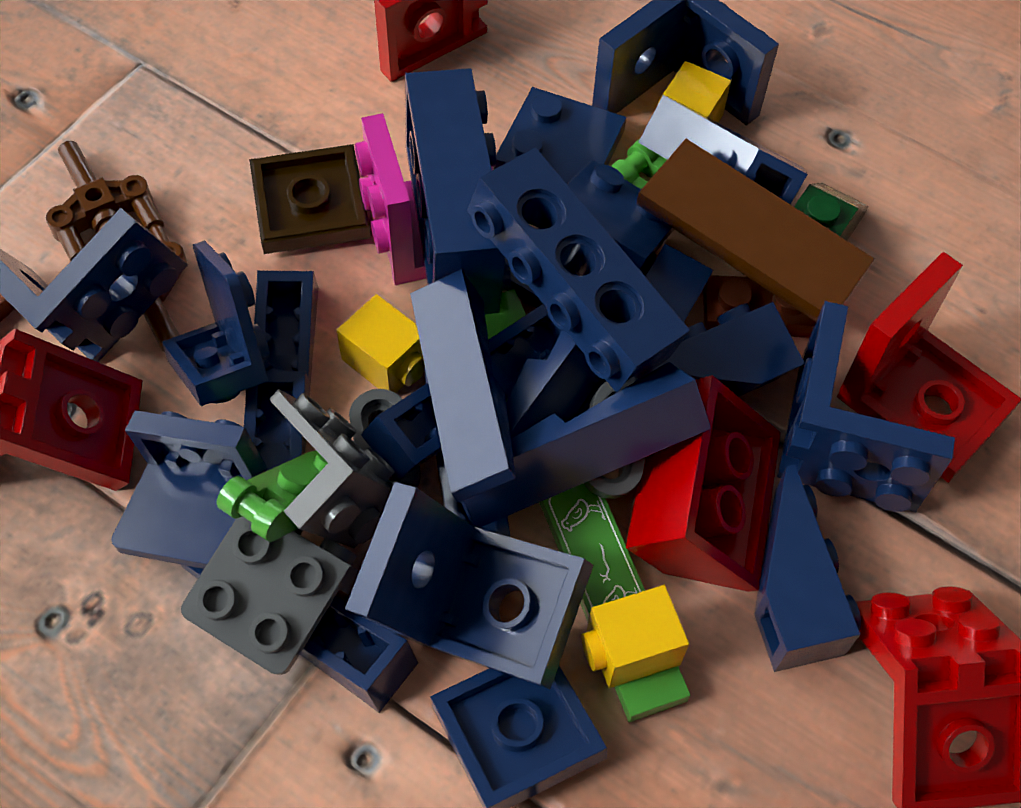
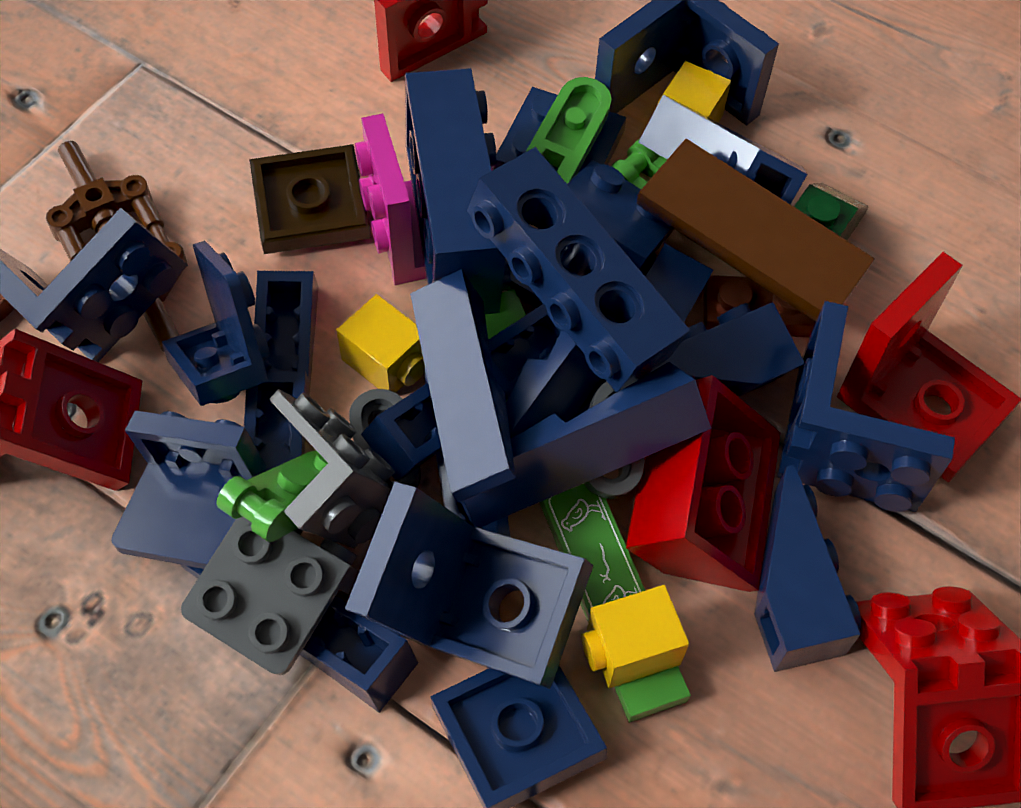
none -> bright green plate [526,77,612,184]

